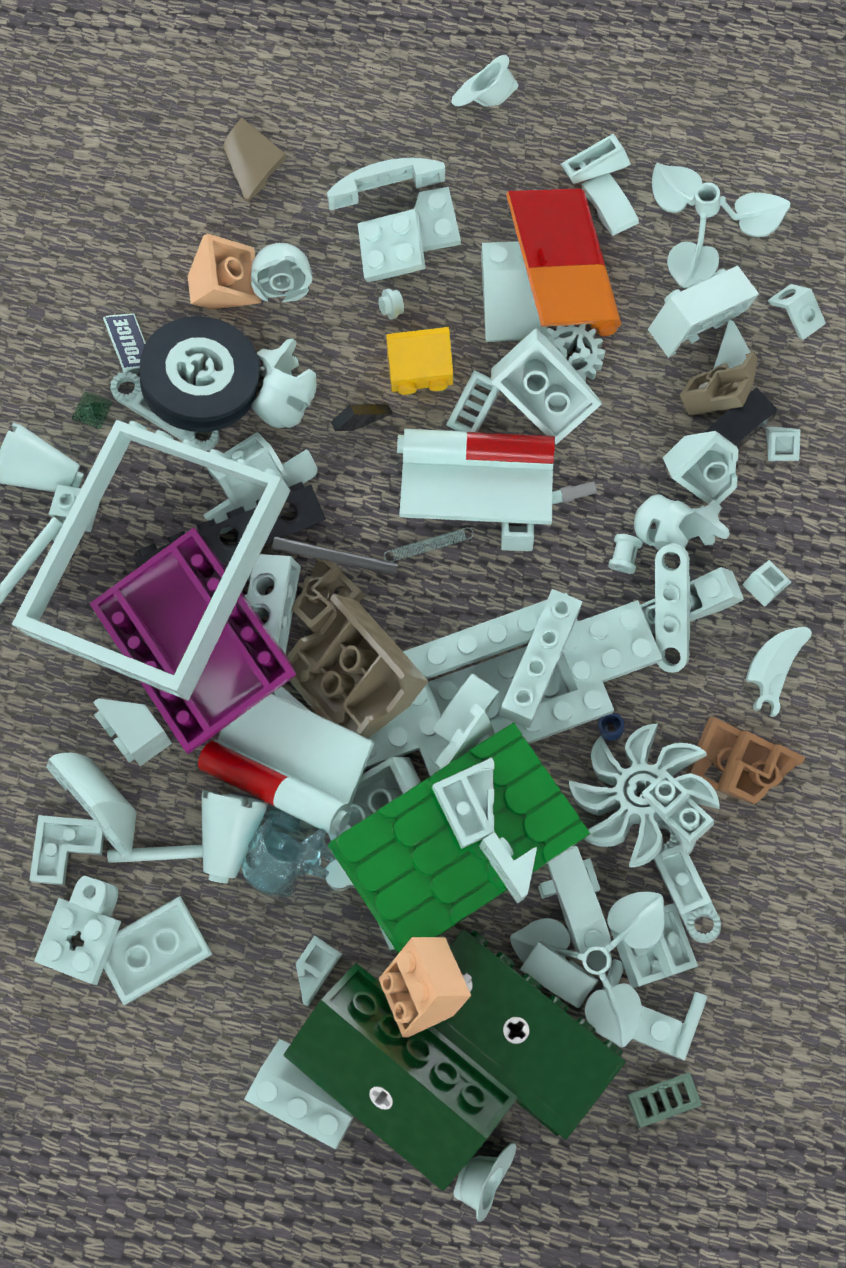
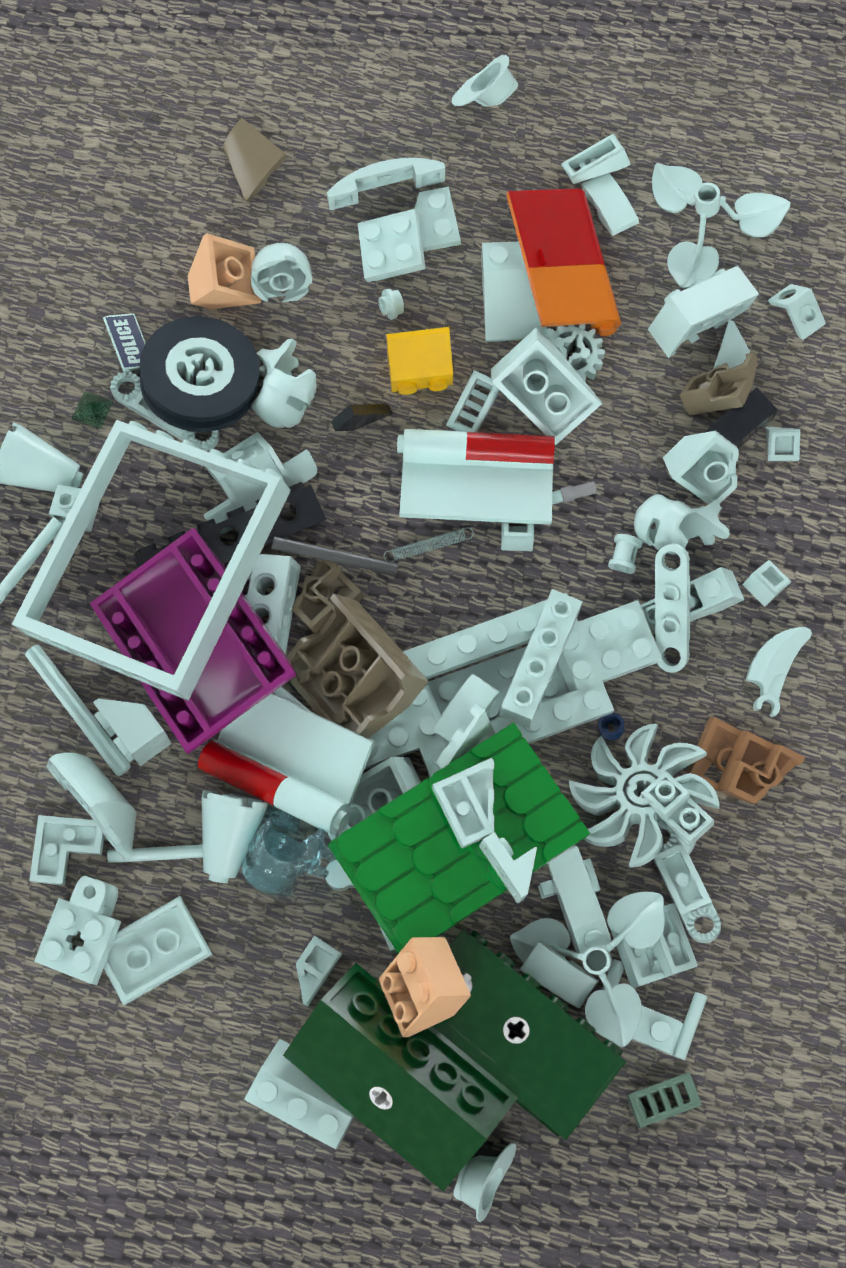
none -> light aqua axle [25,644,131,776]

